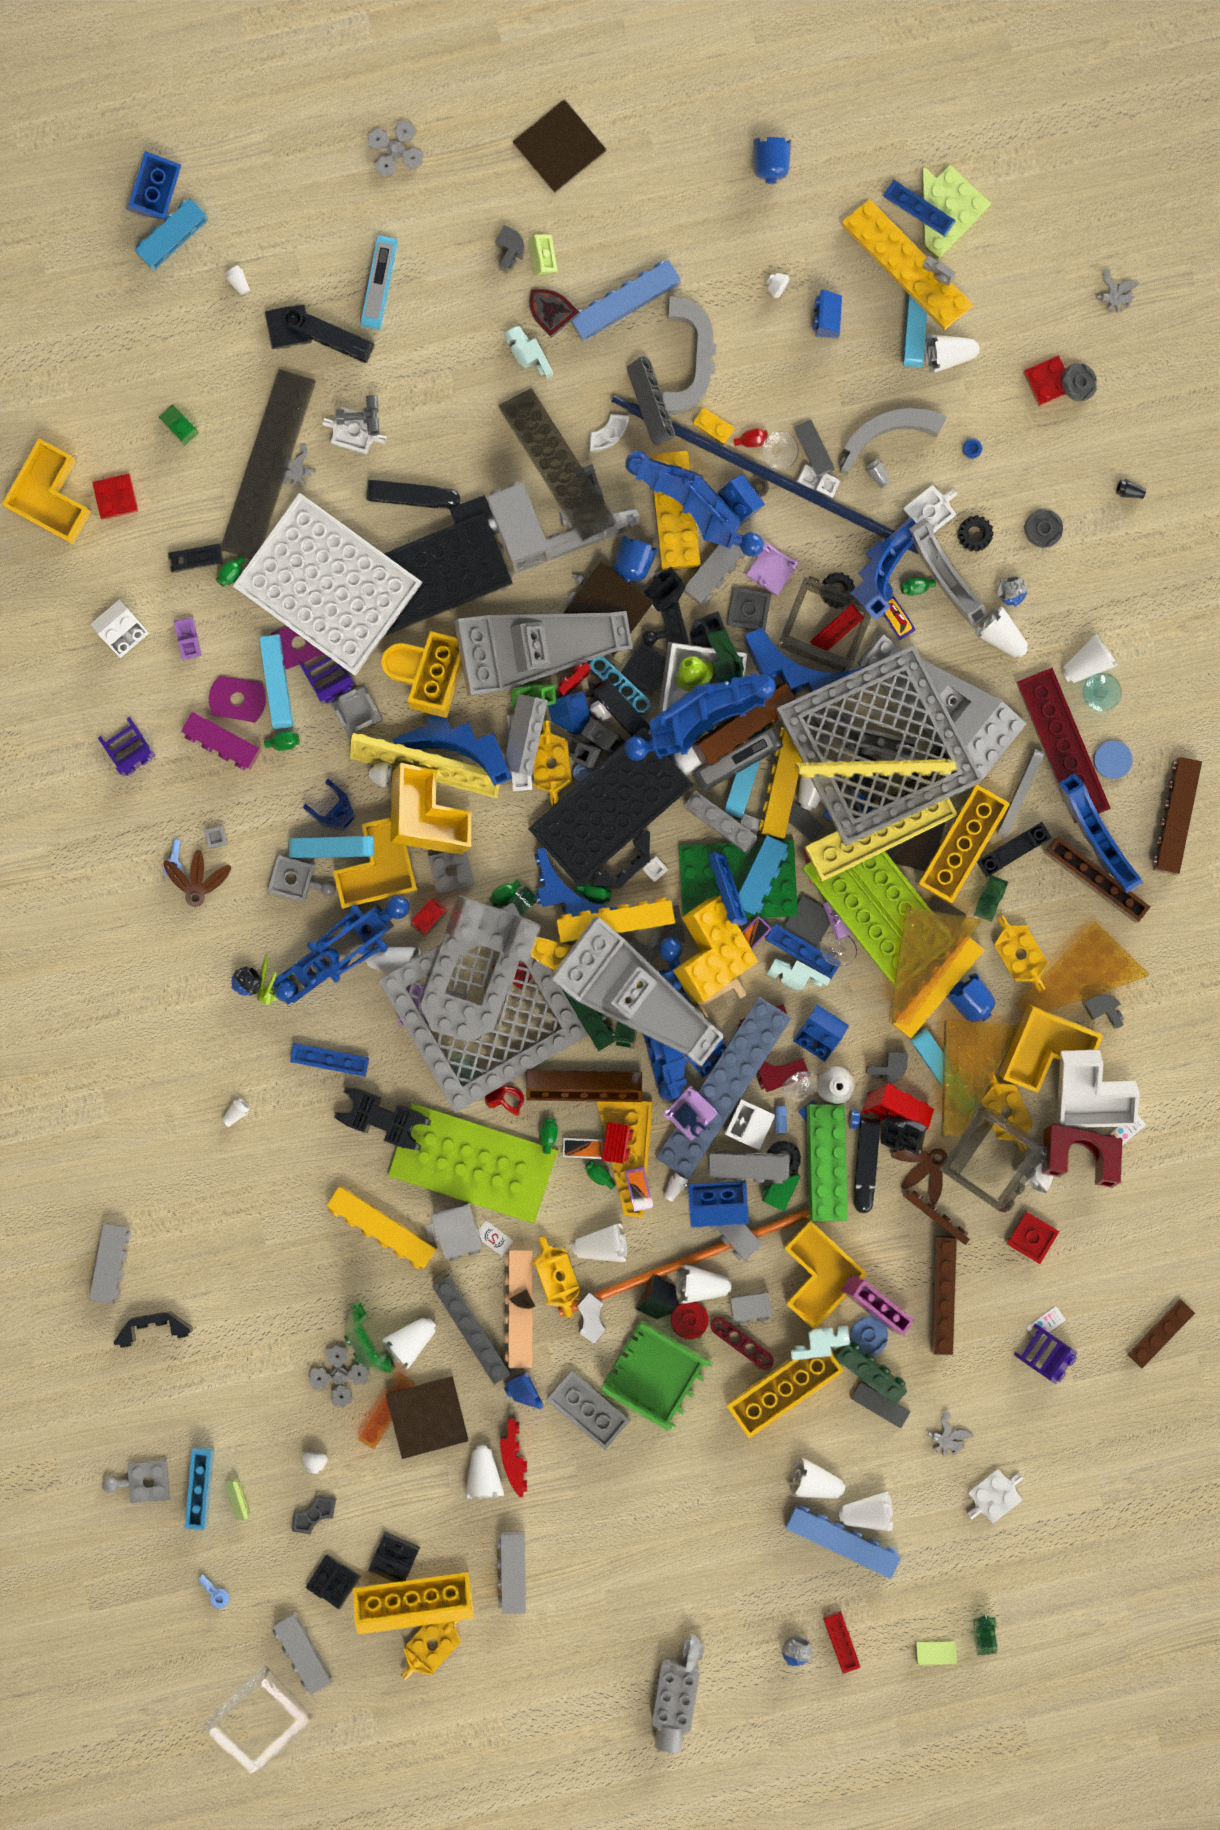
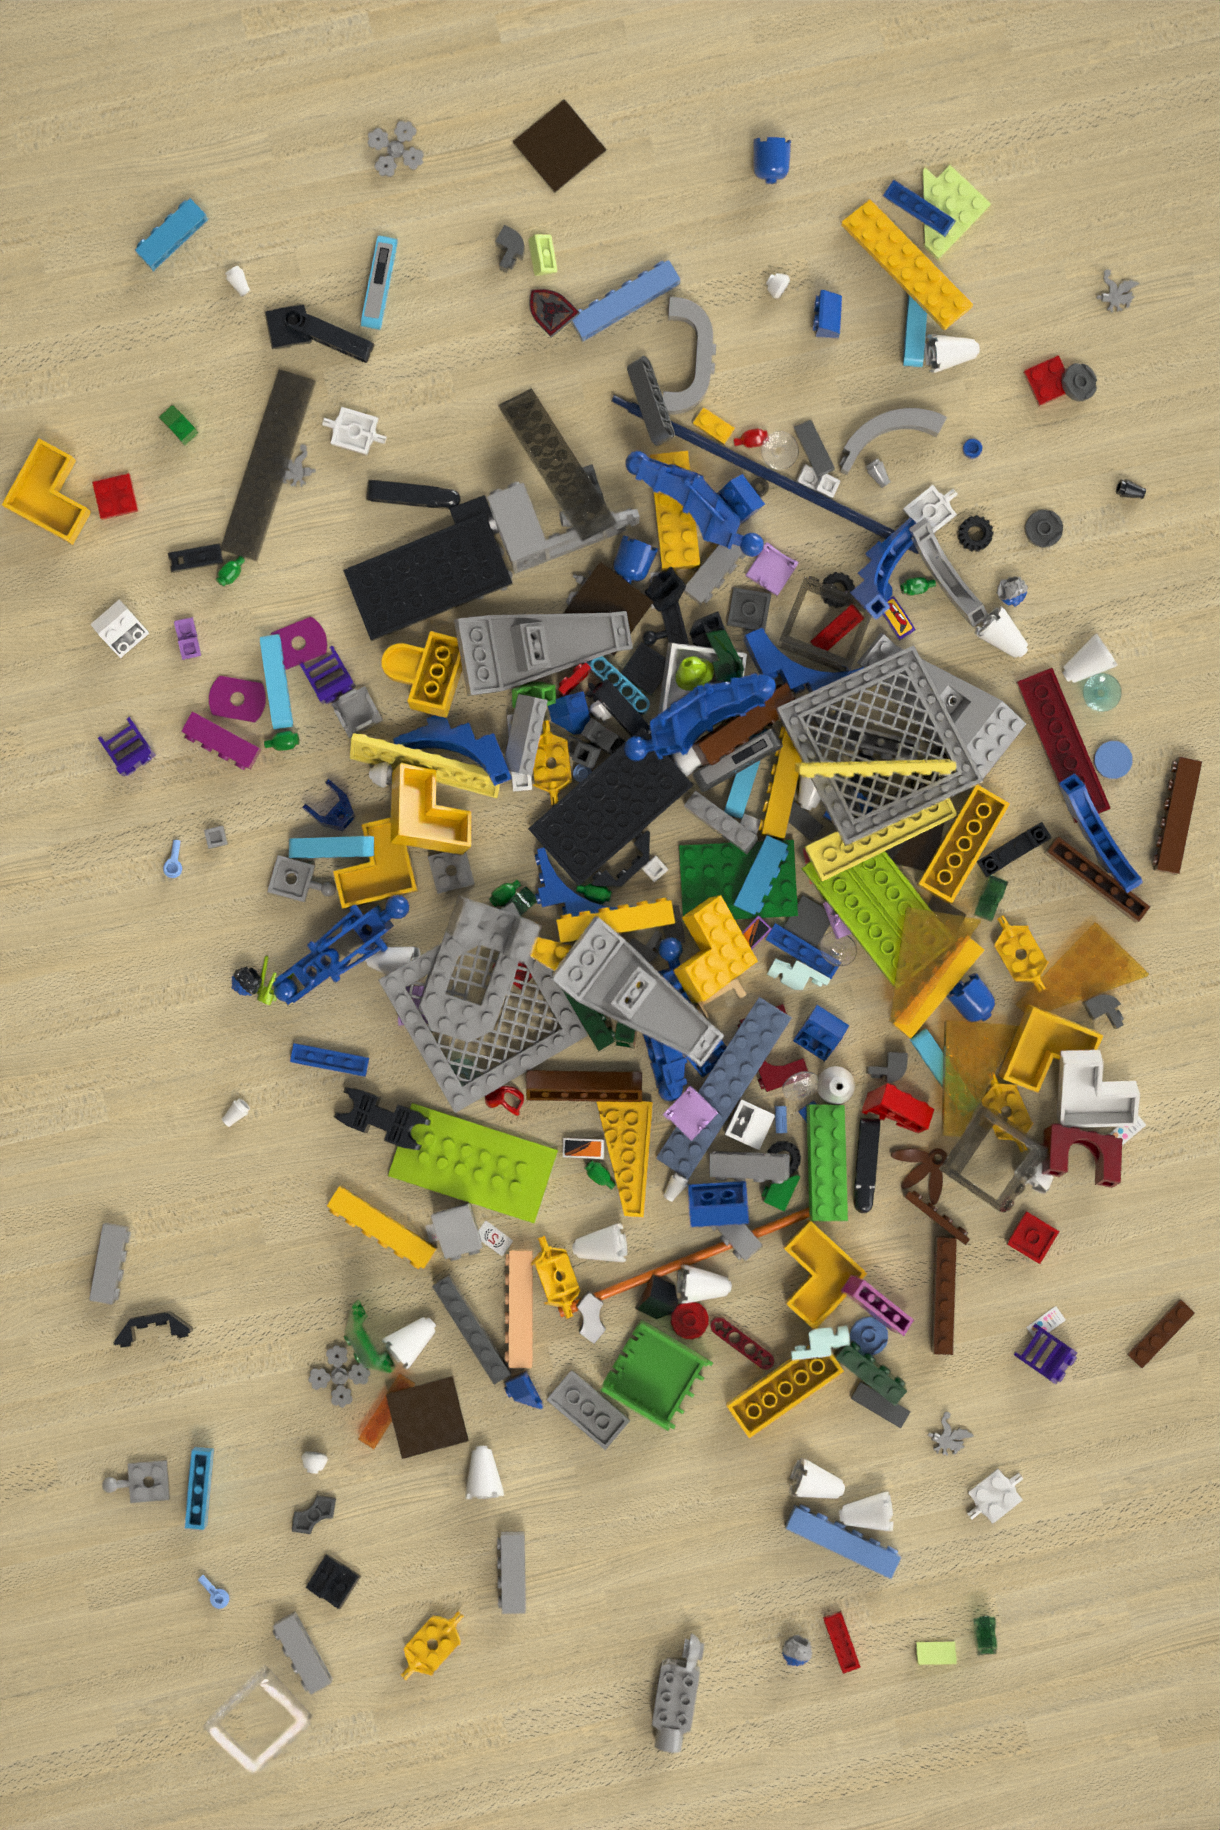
blue slope [125,151,182,220] -> none
reddish brown plant [163,850,231,907] -> none
yellowish green slope [225,1478,250,1520] -> none
white plate [233,493,423,676] -> none
dark grey bar [336,395,380,436] -> none
yellow brick [353,1572,474,1634] -> none
black slope [368,1532,420,1582] -> none
red torso [410,898,448,937] -> none
red slope [500,1417,527,1497] -> none
light aqua plate [504,326,553,380] -> none
dark brown tile [509,1289,536,1309] -> none
green plant [539,1118,558,1154] -> none
white tile [589,414,629,452] -> none
red brick [601,1121,633,1164] -> none
slope [625,1166,653,1211] -> none
dark blue plate [672,1102,707,1137] -> none
blue plate [708,852,747,926] -> none
light grey brick [730,1291,772,1324] -> none
blue tile [848,1109,860,1129] -> none
black slope [881,1117,927,1155] -> none
light grey plate [923,256,955,286] -> none
light grey beam [997,749,1044,838] -> none

